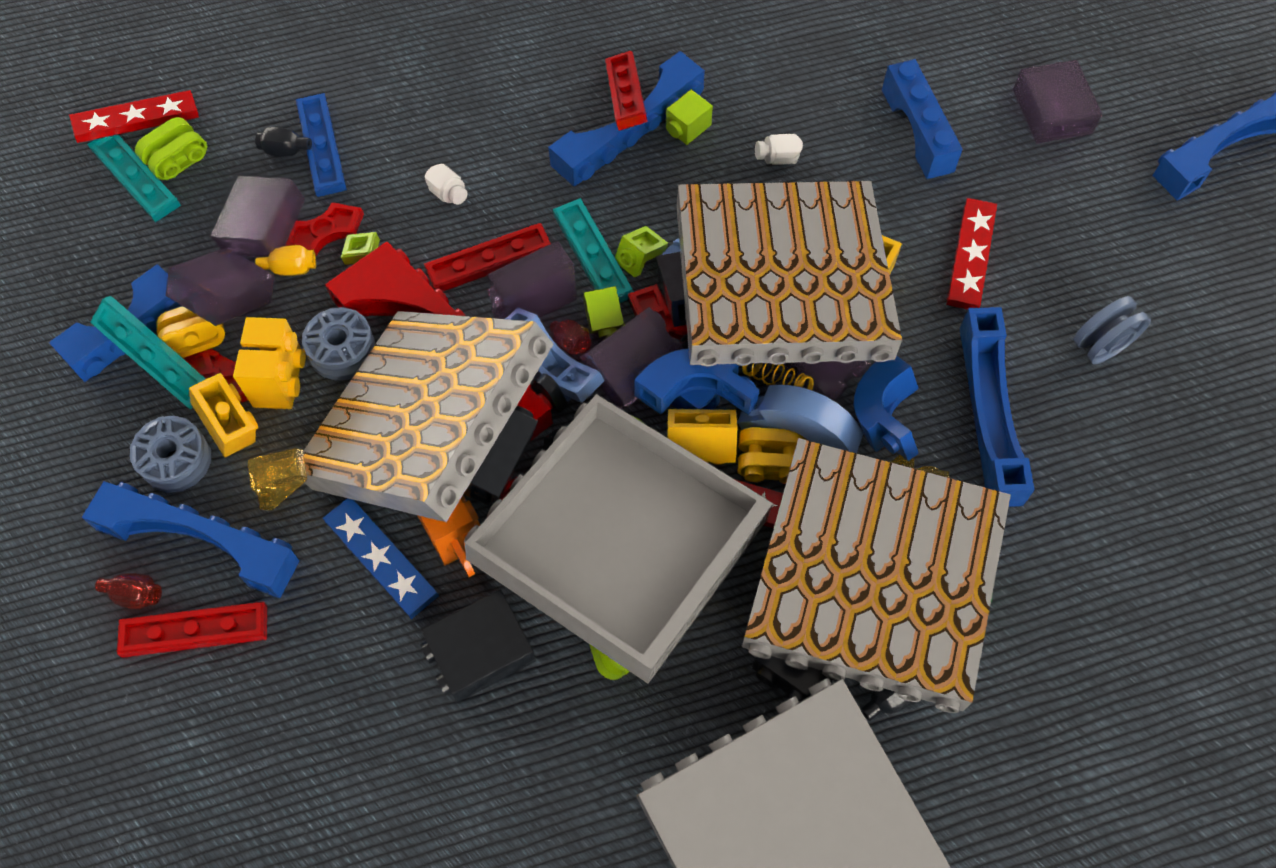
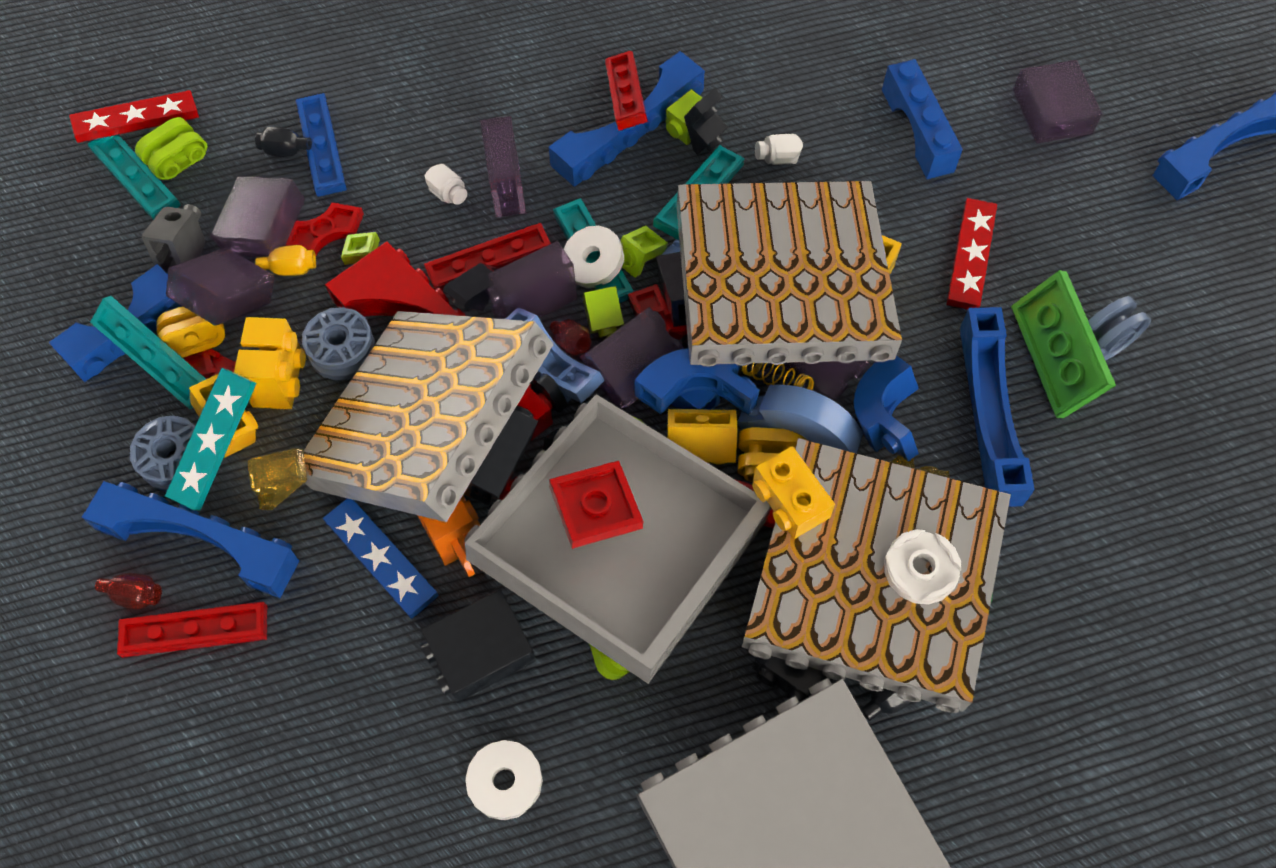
none -> dark grey torso [141,204,205,283]
none -> teal tile [165,368,257,511]
none -> black slope [443,263,520,311]
none -> white tile [465,740,543,820]
none -> clear purple brick [480,116,526,217]
none -> red plate [549,460,644,549]
none -> white tile [562,225,624,288]
none -> teal tile [653,145,745,240]
none -> black slope [684,88,728,155]
none -> yellow brick [752,446,835,539]
none -> white tile [884,529,961,605]
none -> bright green tile [1011,270,1116,419]

